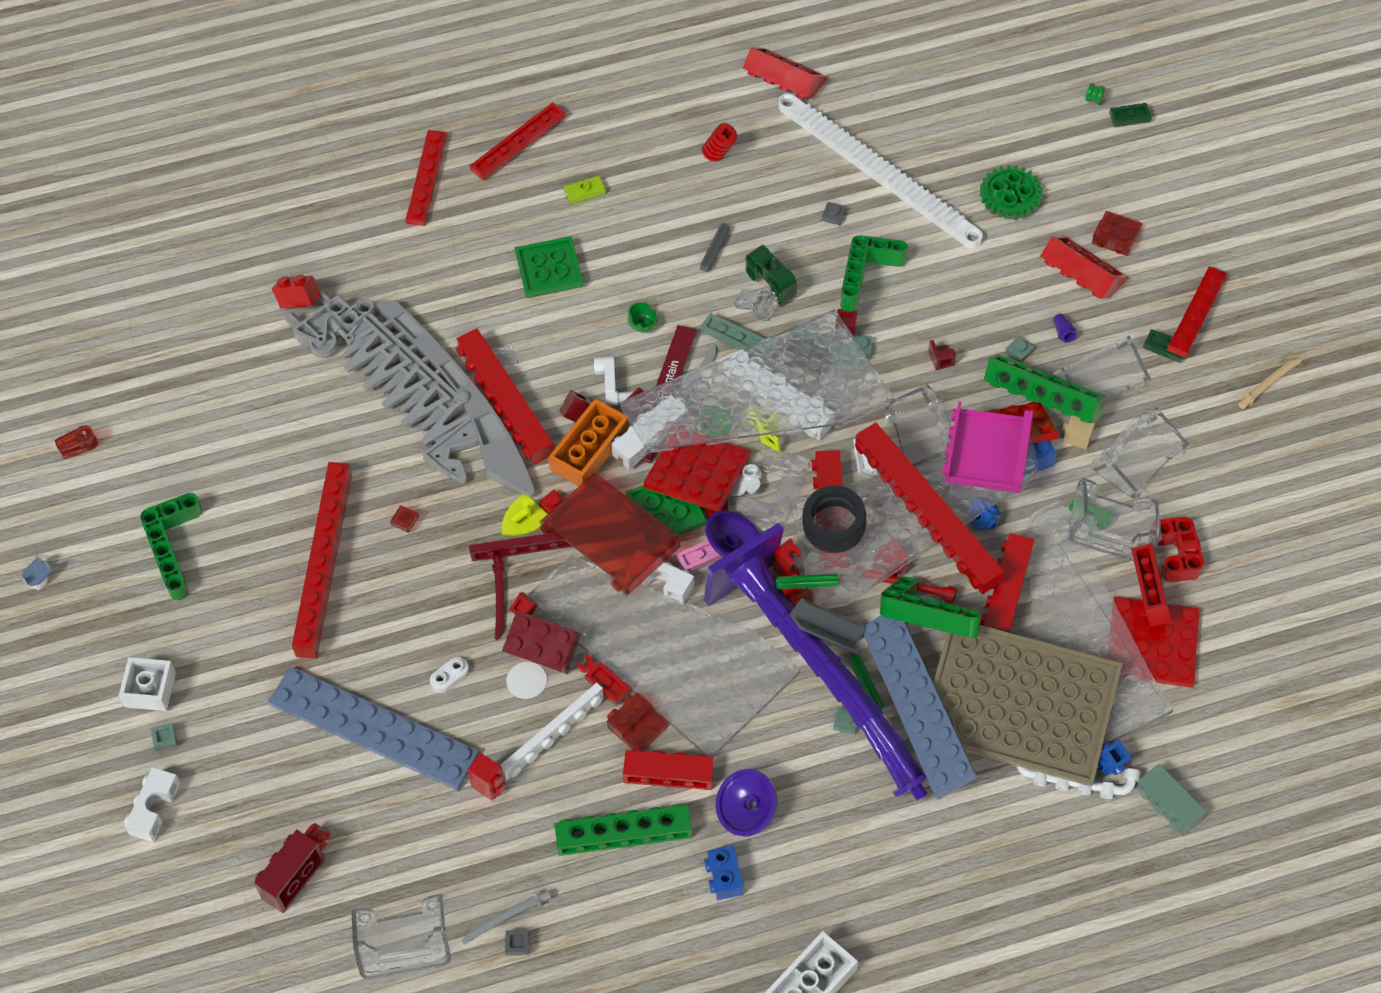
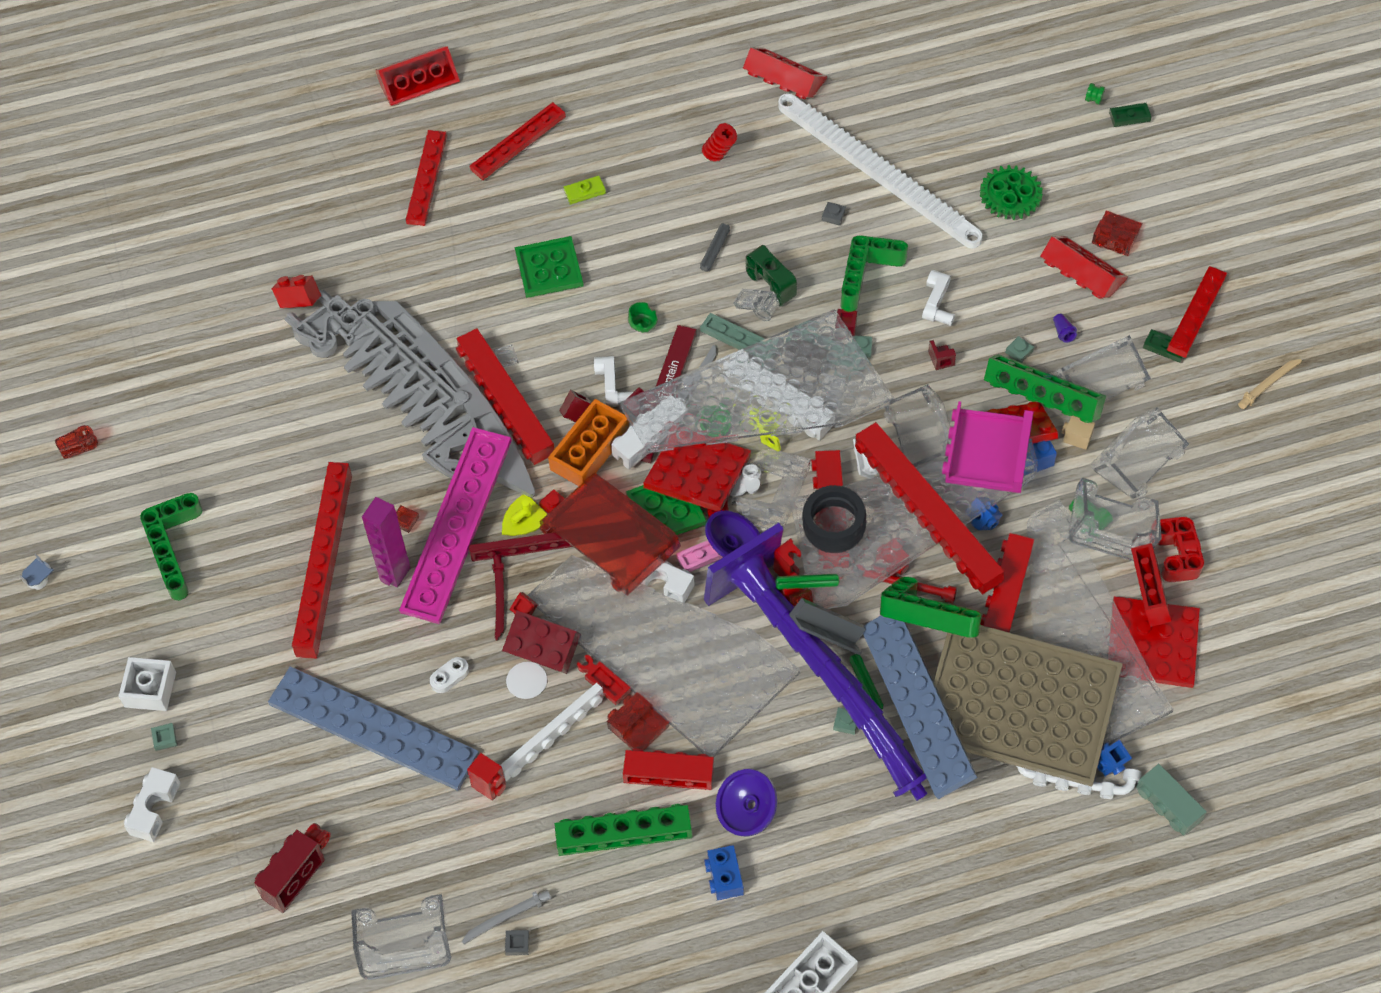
none -> magenta brick [361,497,411,588]
none -> red slope [375,46,460,106]
none -> dark pink plate [399,427,512,624]
none -> white beam [922,270,955,326]

